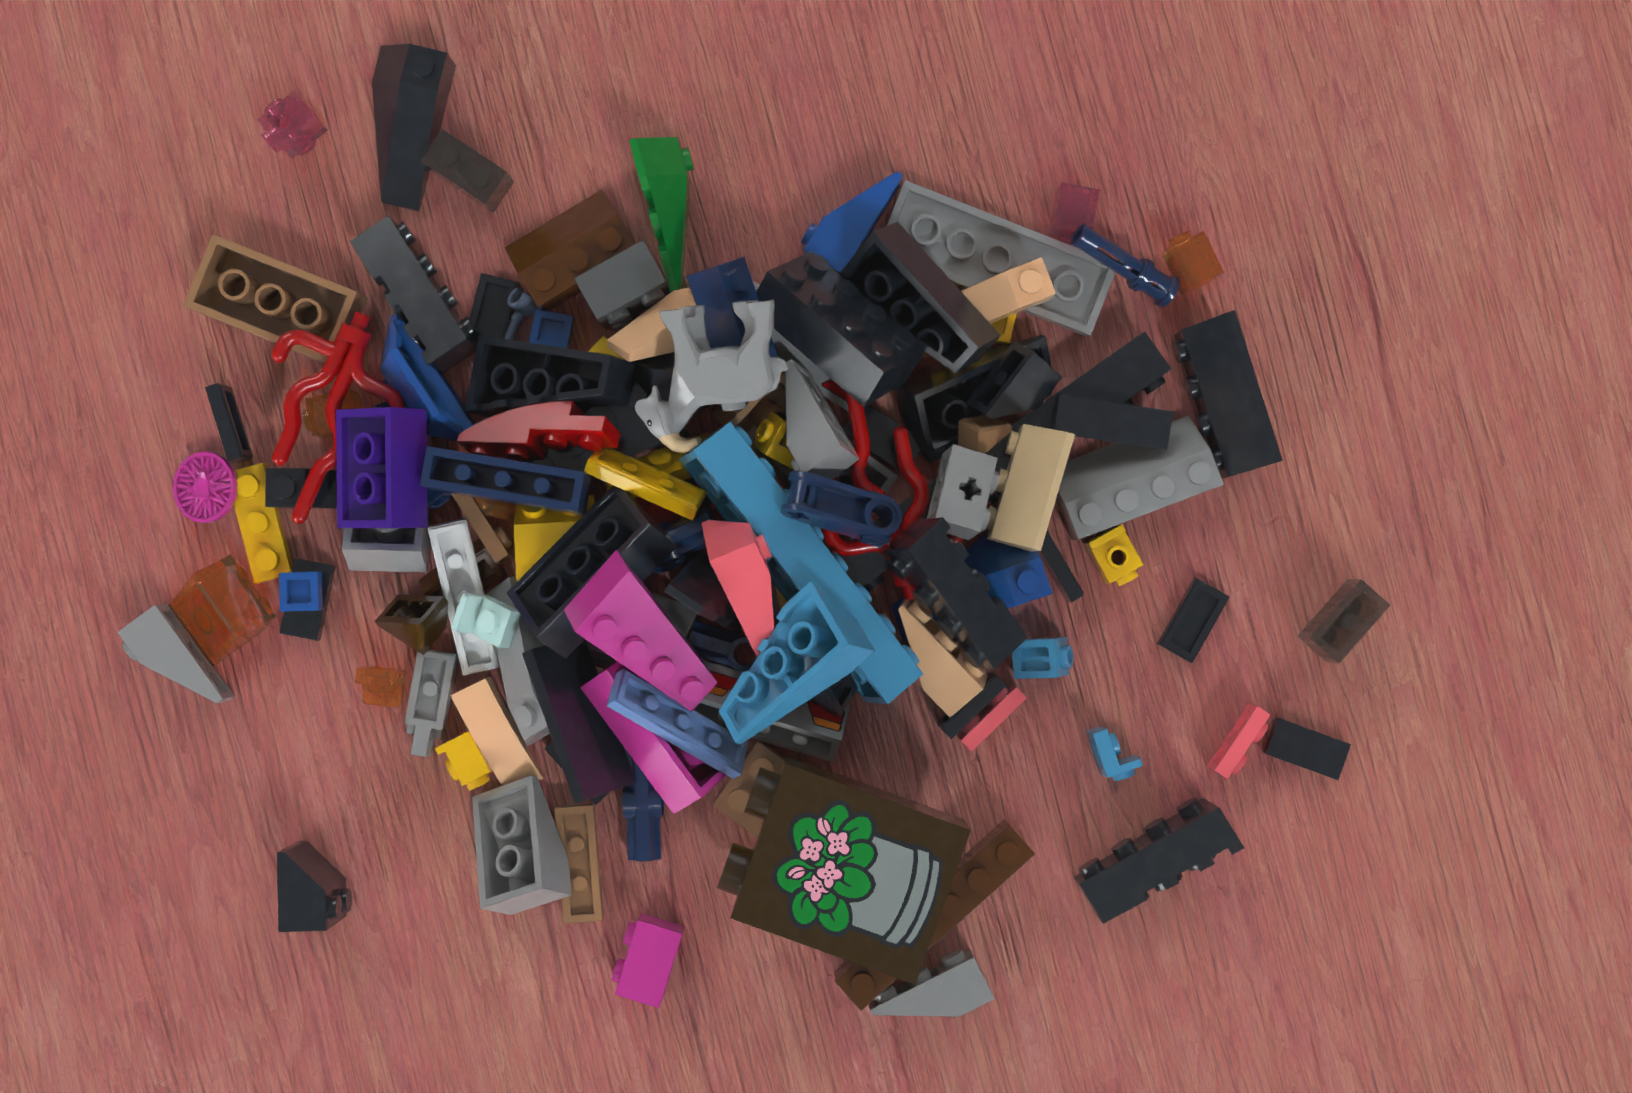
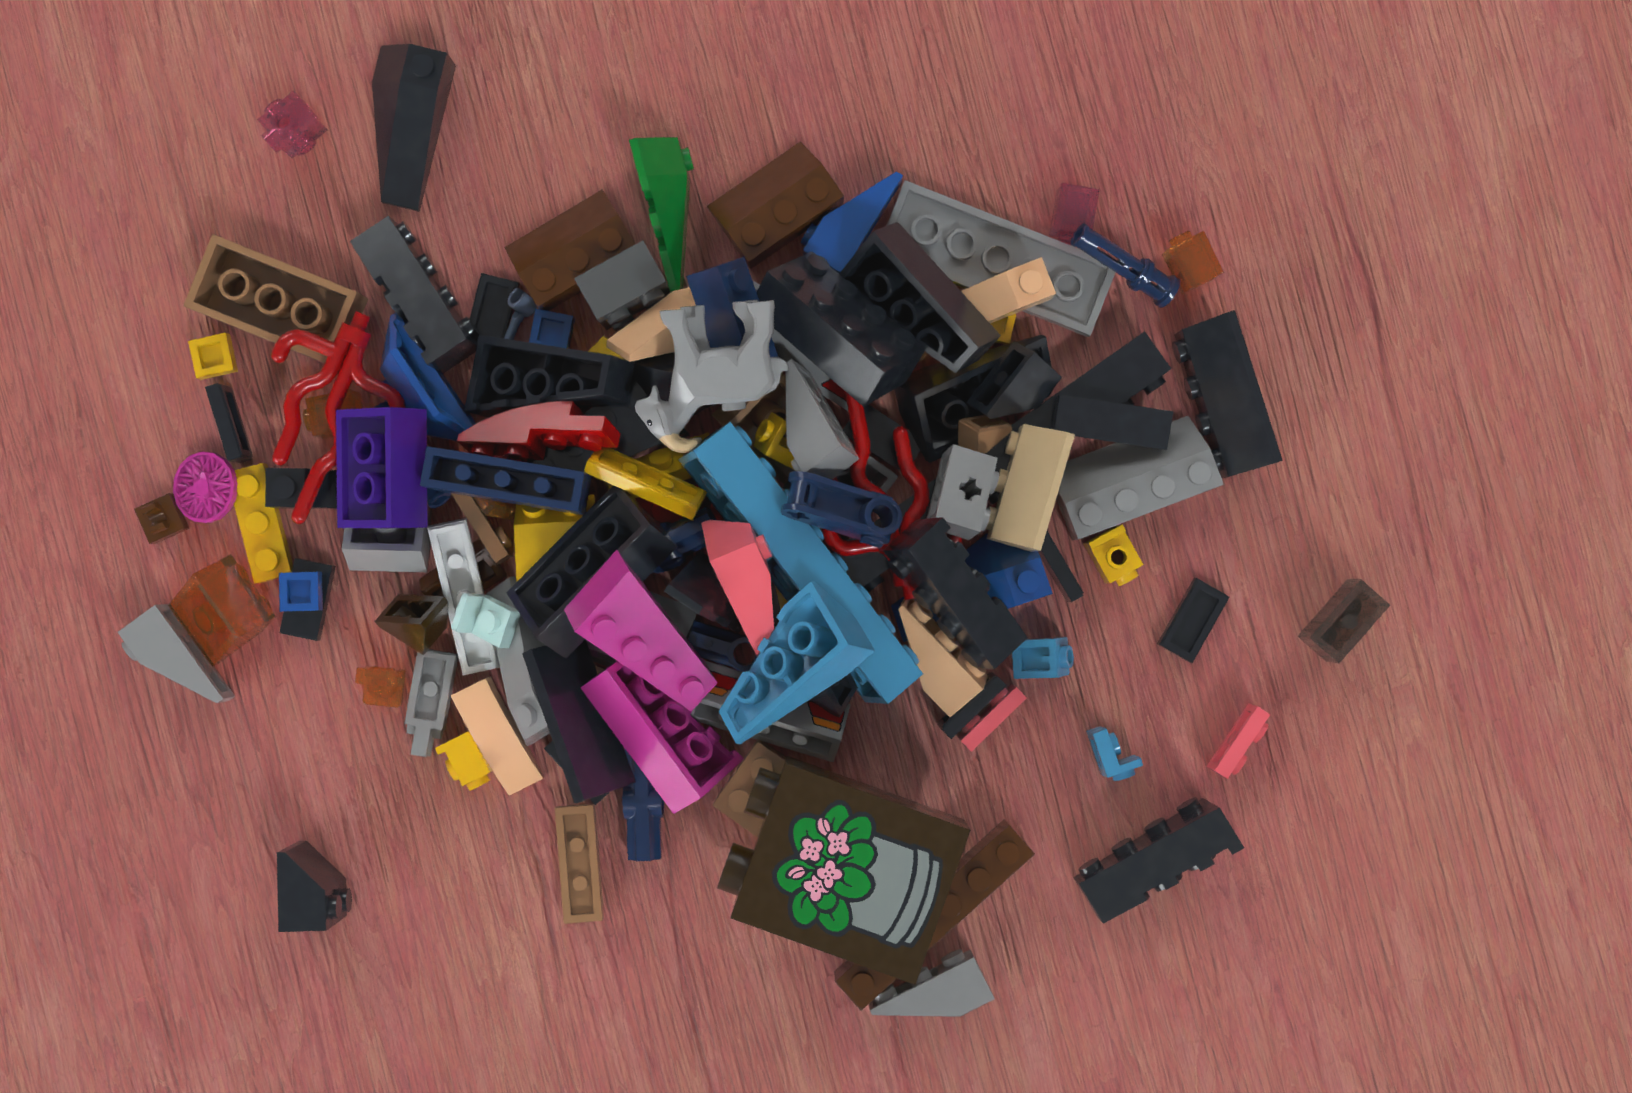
clear smoke brick [421,129,514,213] -> none
light grey slope [472,775,572,915] -> none
medium blue tile [607,668,749,779] -> none
dark pink brick [611,913,685,1008] -> none
black tile [1263,717,1351,780] -> none
none -> reddish brown tile [134,493,190,544]
none -> yellow plate [188,333,238,380]
none -> reddish brown slope [707,141,844,269]

